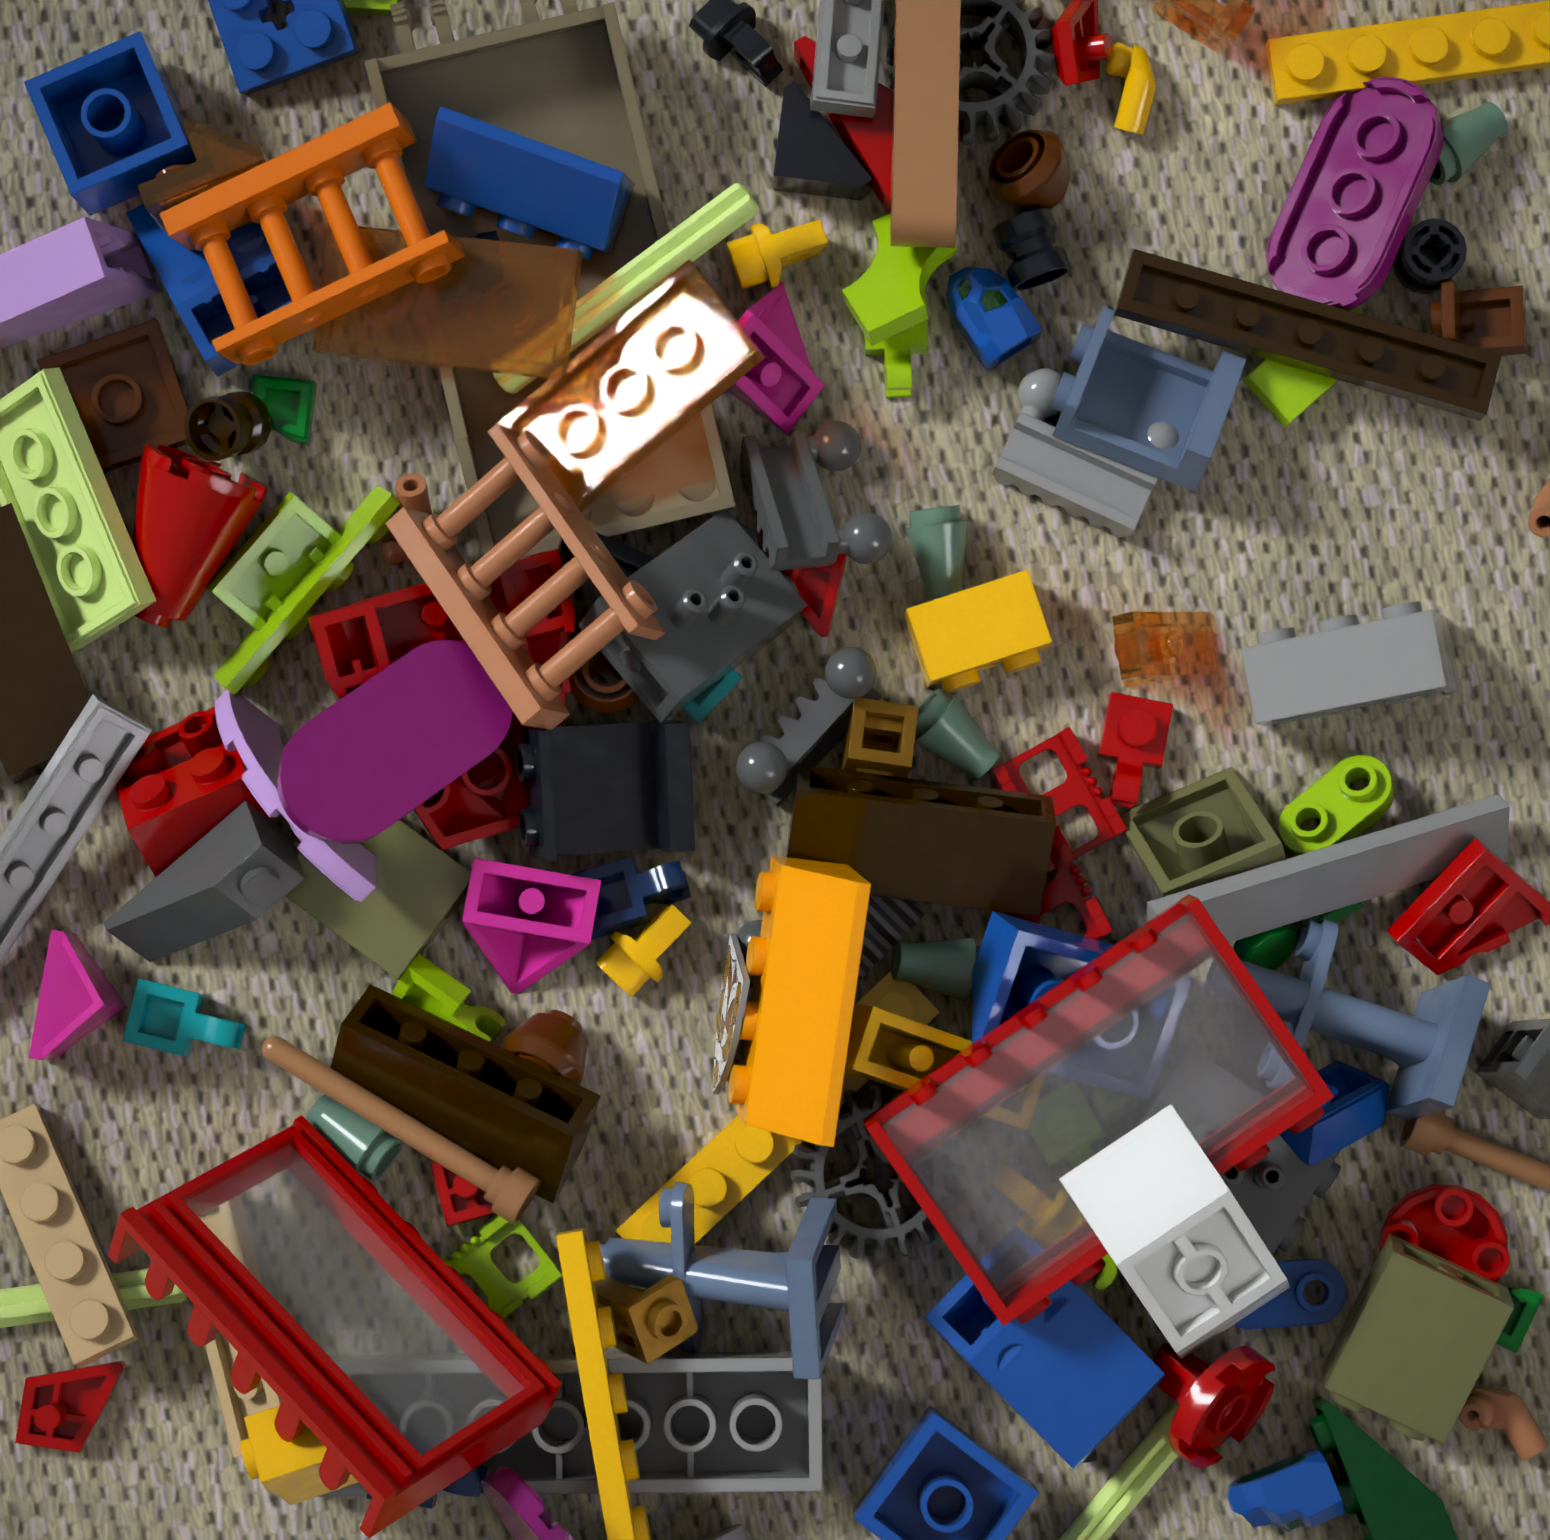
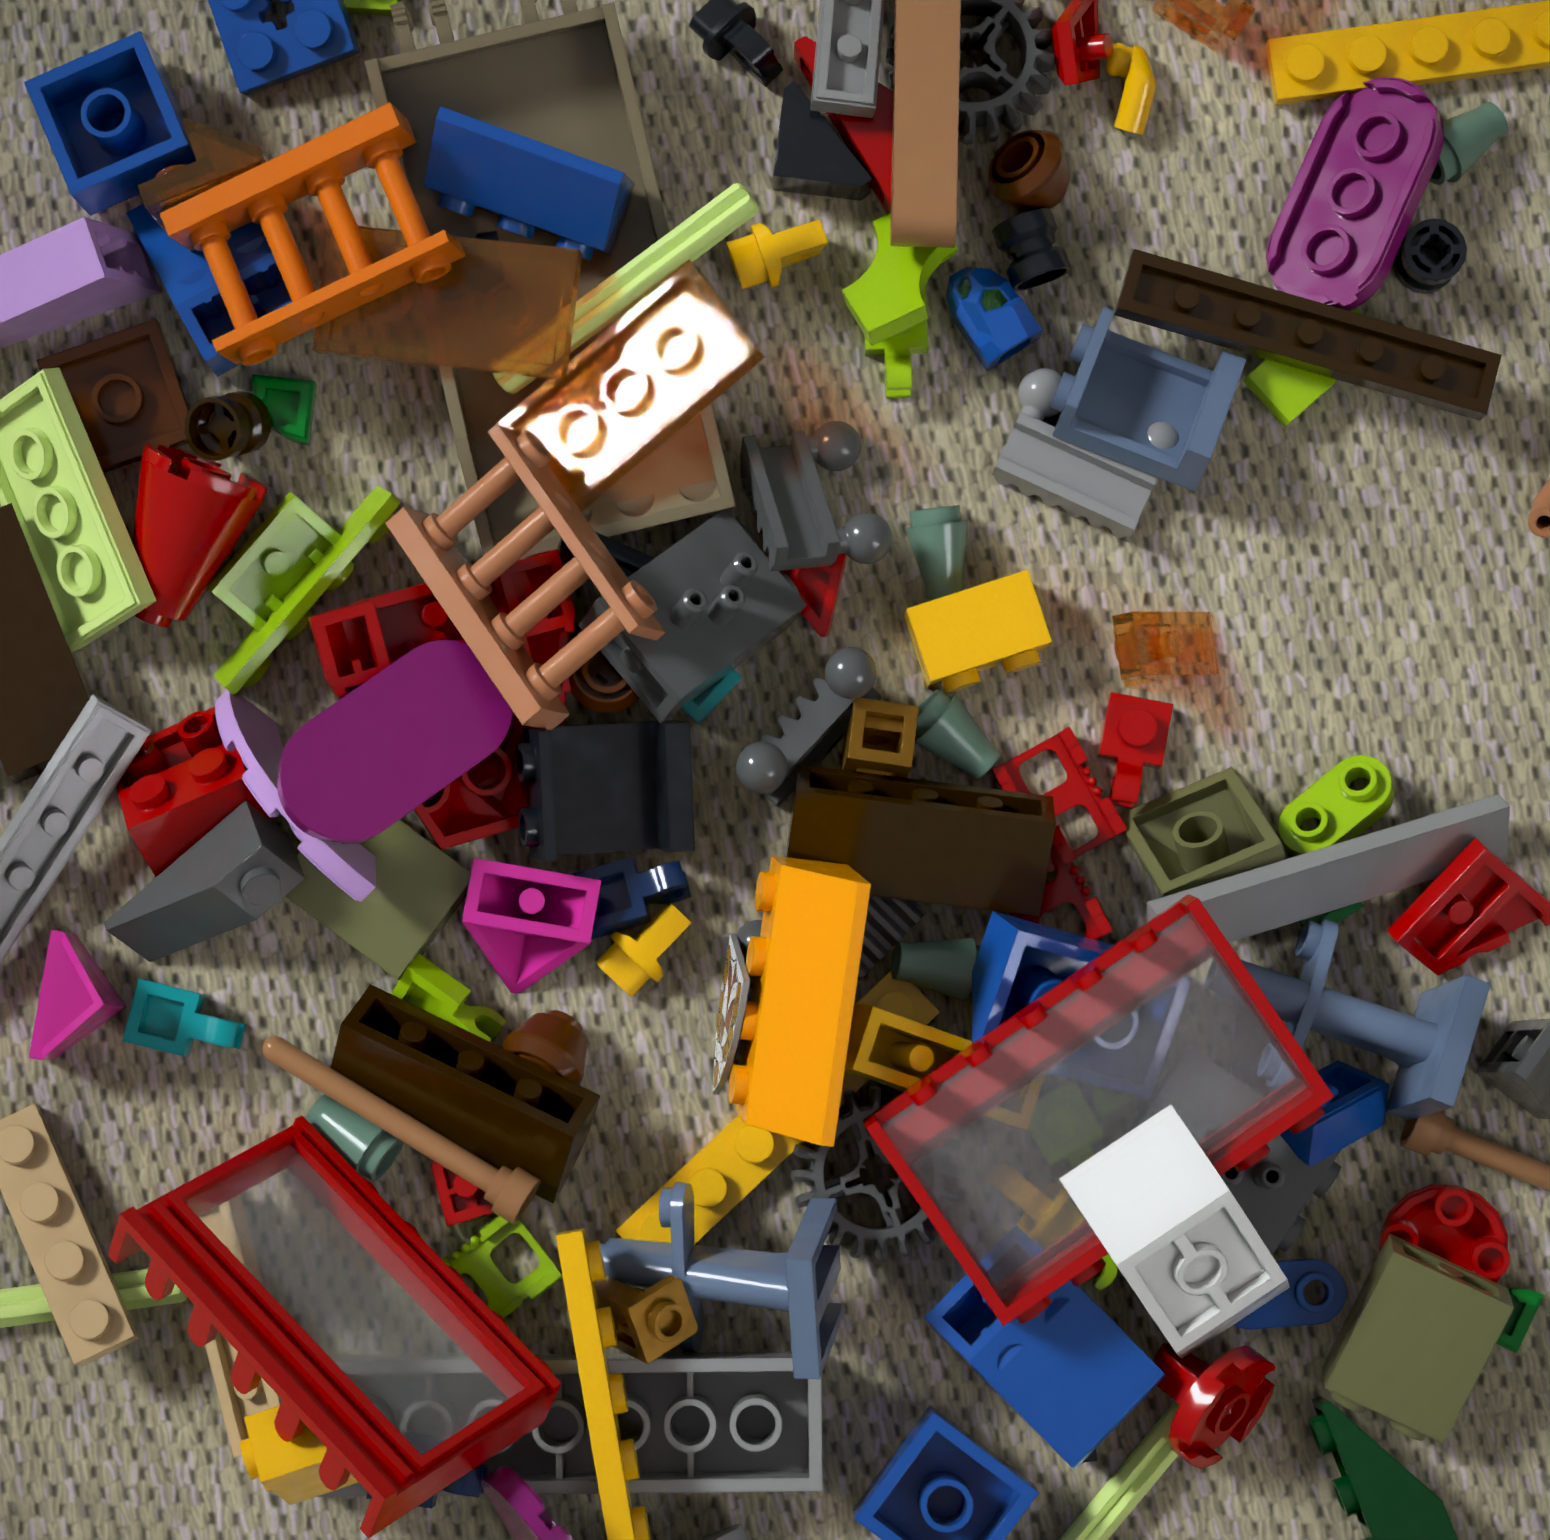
red piece [15,1361,126,1453] -> none
nougat arm [381,474,432,566] -> none
dark pink slope [708,281,825,434] -> none
blue rock [1226,1448,1345,1532] -> none
green tile [1233,925,1298,970] -> none
light grey wedge [1241,601,1462,726] -> none
reddish brown bracket [1430,280,1527,356] -> none
nougat arm [1458,1386,1549,1460] -> none

